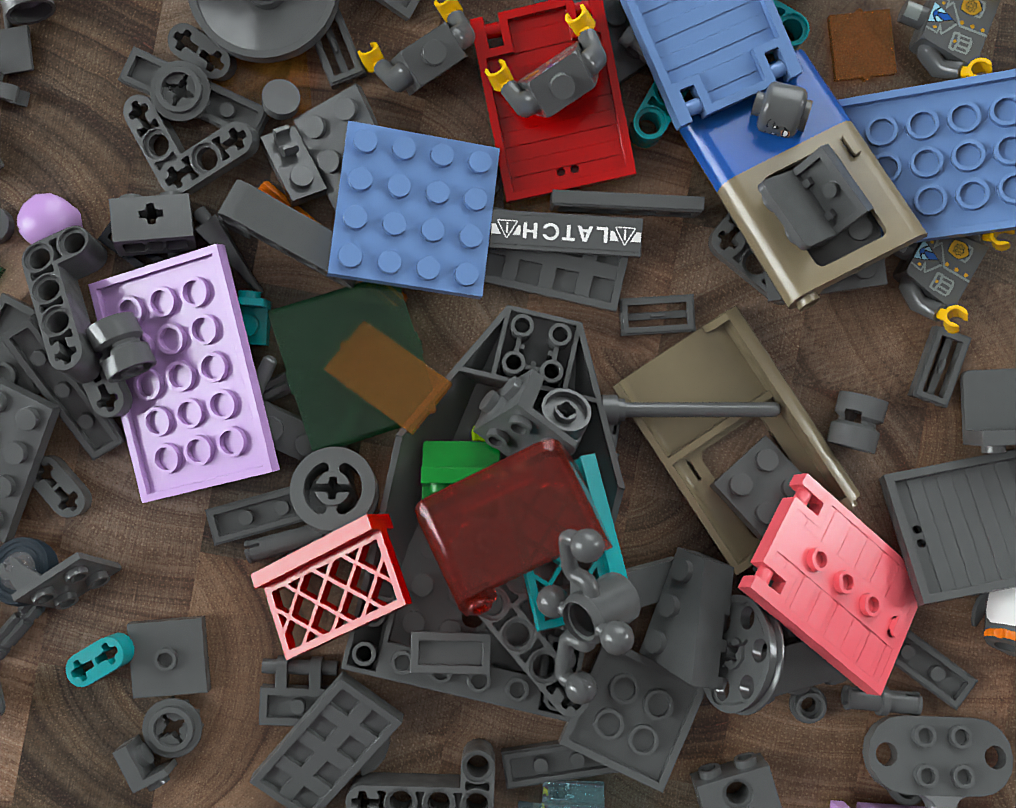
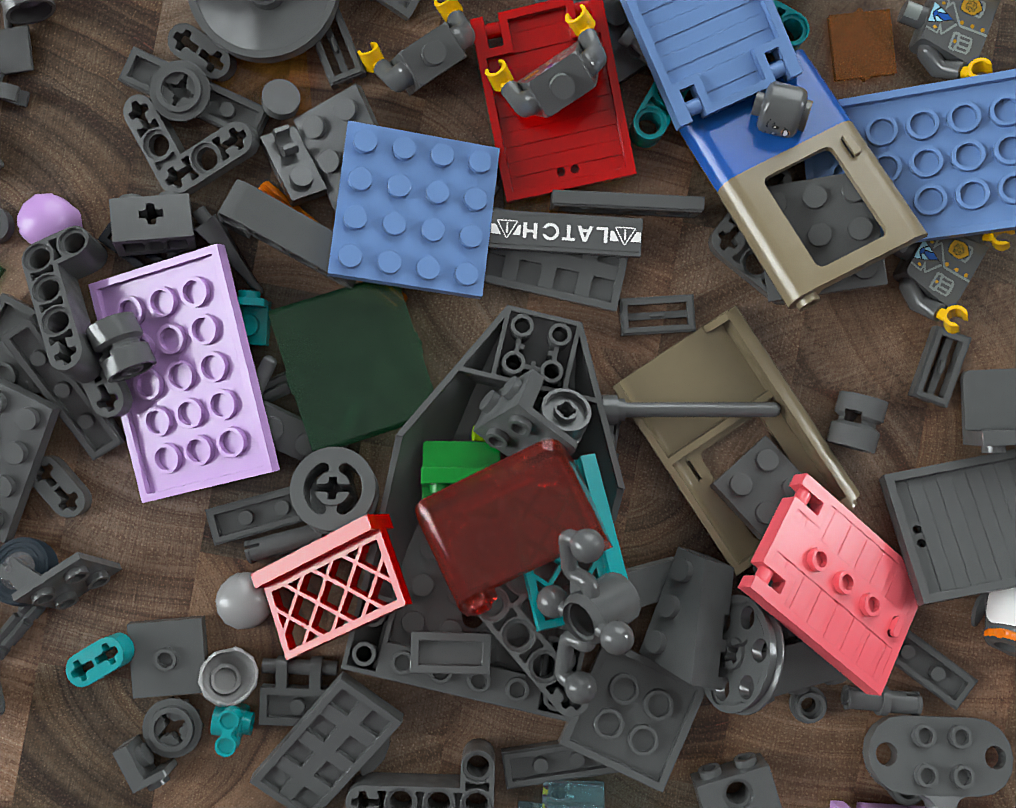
clear orange piece [324,321,453,435] -> none
dark grey bracket [758,144,874,251] -> none
none -> light grey hair [198,647,259,707]
none -> teal plate [210,703,255,757]
none -> light grey hair [215,572,271,630]

